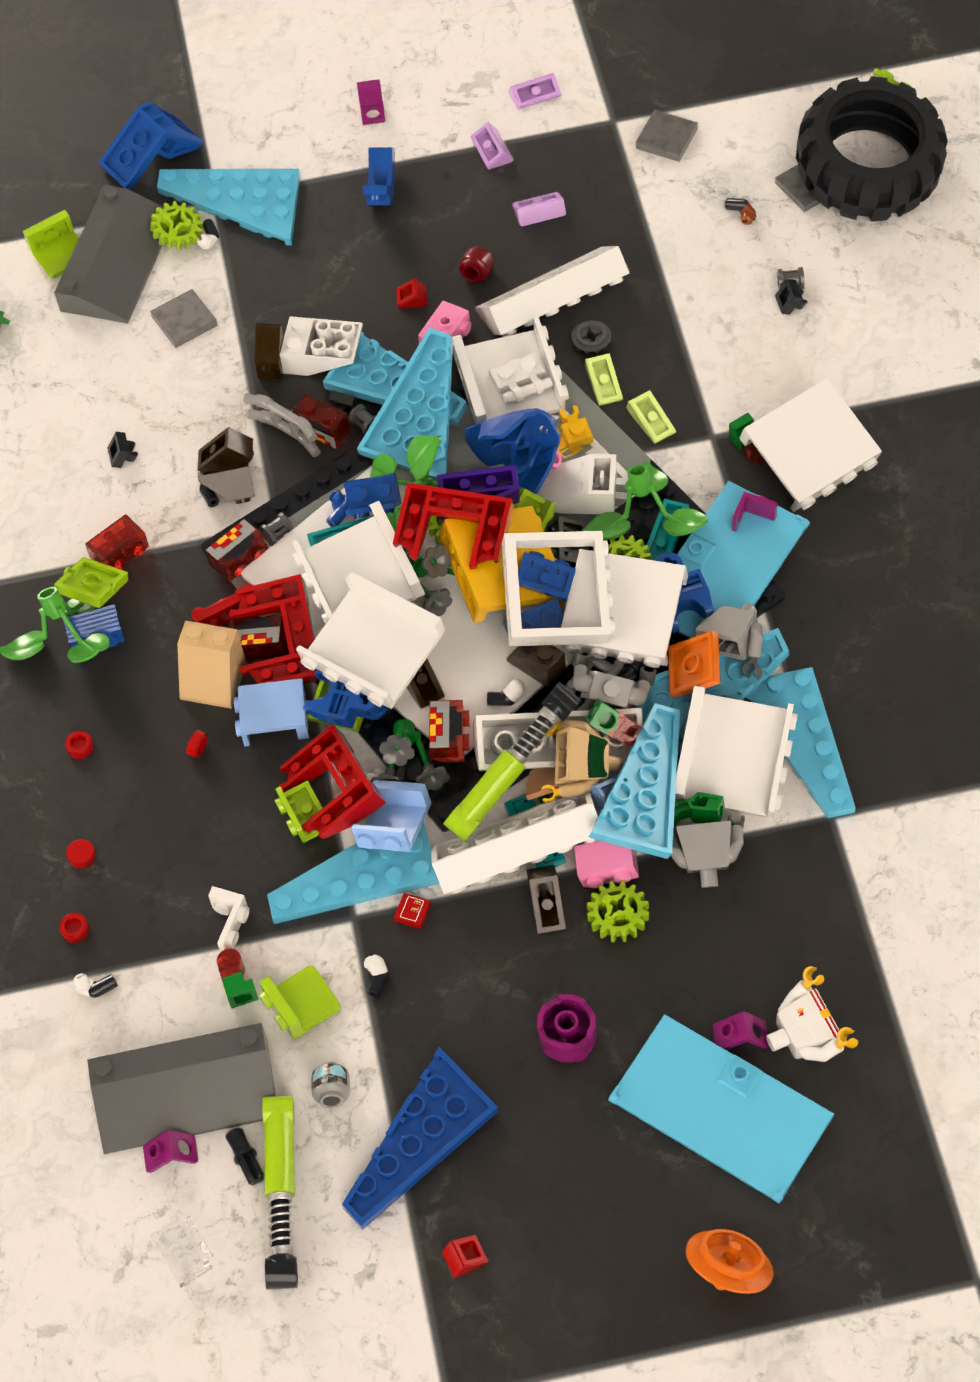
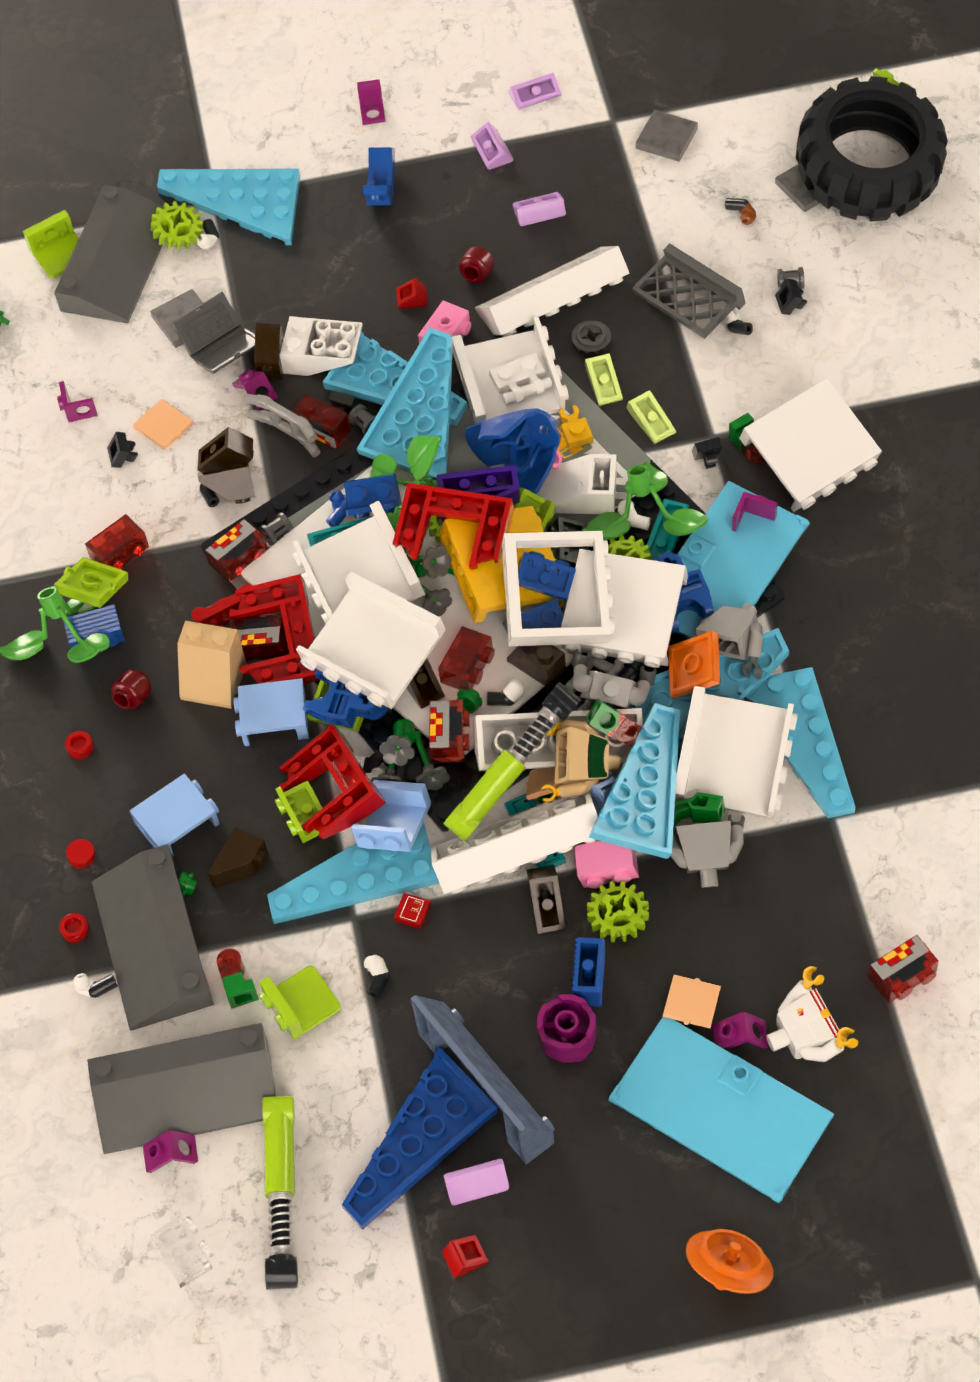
blue bracket [98,101,204,190] -> none
red tile [186,730,208,758] -> none
white bracket [208,886,249,956] -> none
black axle [225,1128,264,1186] -> none
head [311,1062,350,1108] -> none
none -> magenta bracket [57,381,98,422]
none -> dark grey slope [92,844,214,1031]
none -> dark red head [111,669,151,709]
none -> light blue panel [129,773,220,856]
none -> light nougat piece [133,399,193,450]
none -> dark grey piece [172,292,255,374]
none -> green plate [178,871,198,898]
none -> dark brown slope [208,828,269,888]
none -> magenta bracket [232,370,278,410]
none -> black arm [354,748,384,773]
none -> sand blue slope [410,995,555,1165]
none -> clear red brick [438,626,495,690]
none -> lavender slope [444,1158,509,1205]
none -> green plate [456,689,482,714]
none -> blue brick [571,937,605,1007]
none -> white arm [618,499,651,530]
none -> dark grey fence [632,243,746,339]
none -> light nougat piece [663,975,721,1029]
none -> black tile [692,437,722,469]
none -> black arm [726,307,753,335]
none -> brick [868,935,939,1003]

